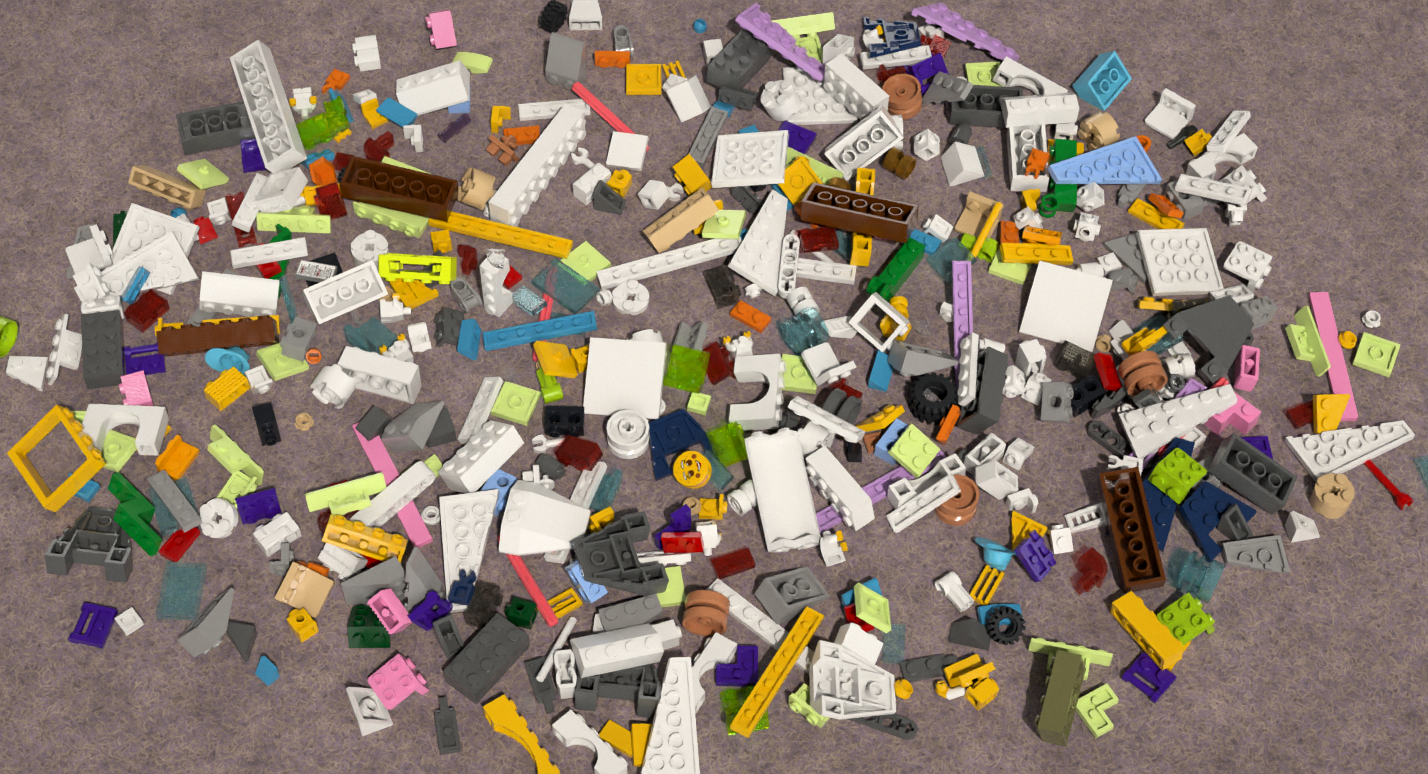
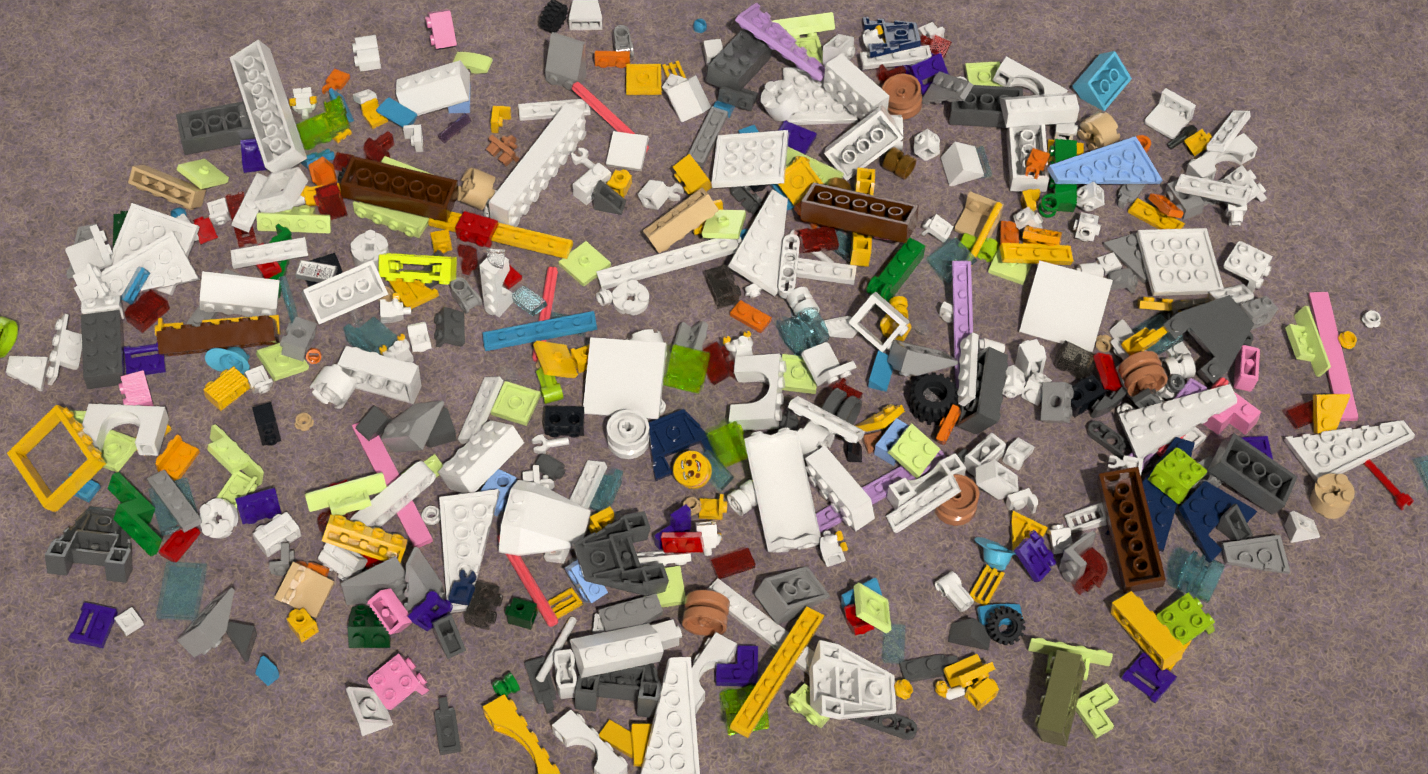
dark grey brick [443,613,530,705] -> none
dark azure slope [457,319,482,360] -> none
orange plate [503,125,540,145] -> none
clear light blue tile [532,258,600,314] -> none
clear red brick [555,435,603,471] -> none
yellowish green plate [687,391,711,416] -> none
white brick [834,623,884,664] -> none
dark azure plate [902,229,942,257] -> none
lavender wing [911,2,1020,62] -> none
dark grey brick [949,123,972,145] -> none
yellowish green plate [1352,332,1400,377] -> none
none -> red bracket [455,211,499,248]
none -> green wheel [492,673,520,697]
none -> light grey bracket [1059,530,1096,586]

